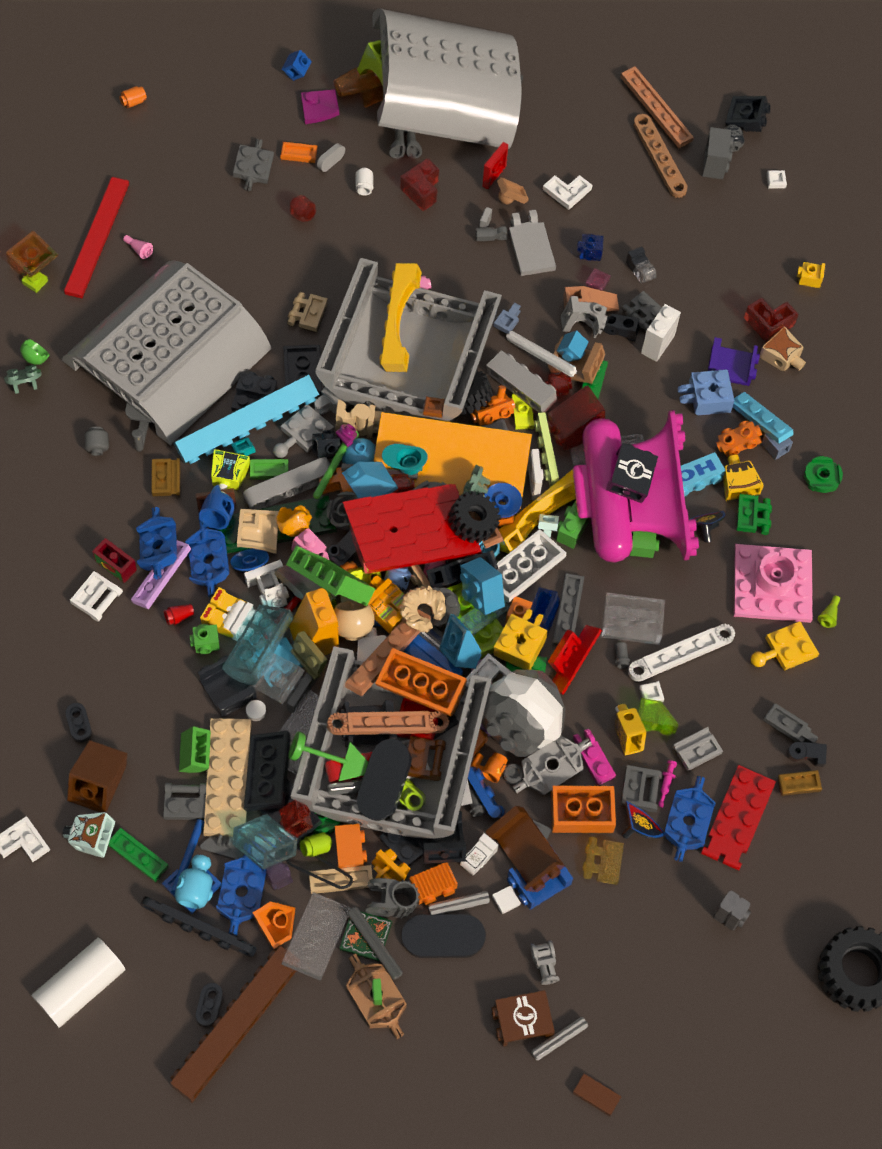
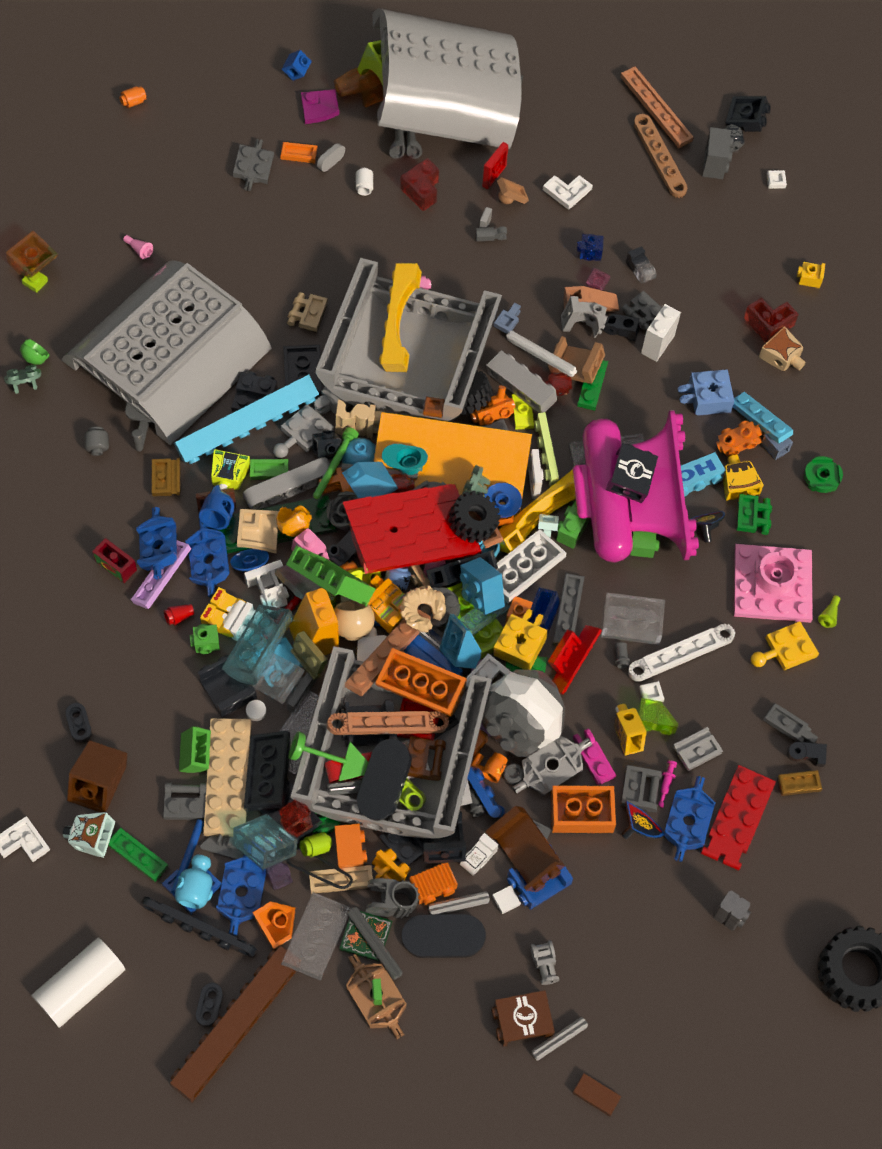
red tile [64,177,129,299] -> none
white plate [70,571,123,622] -> none
teal tile [231,437,256,456] -> none
clear red head [290,195,316,222] -> none
magenta plate [336,424,357,447] -> none
light grey tile [509,210,556,276] -> none
clear red slope [547,385,605,451] -> none
dark azure brick [557,330,589,362] -> none
clear yellow plate [583,837,624,885] -> none
dark purple panel [707,337,760,386] -> none

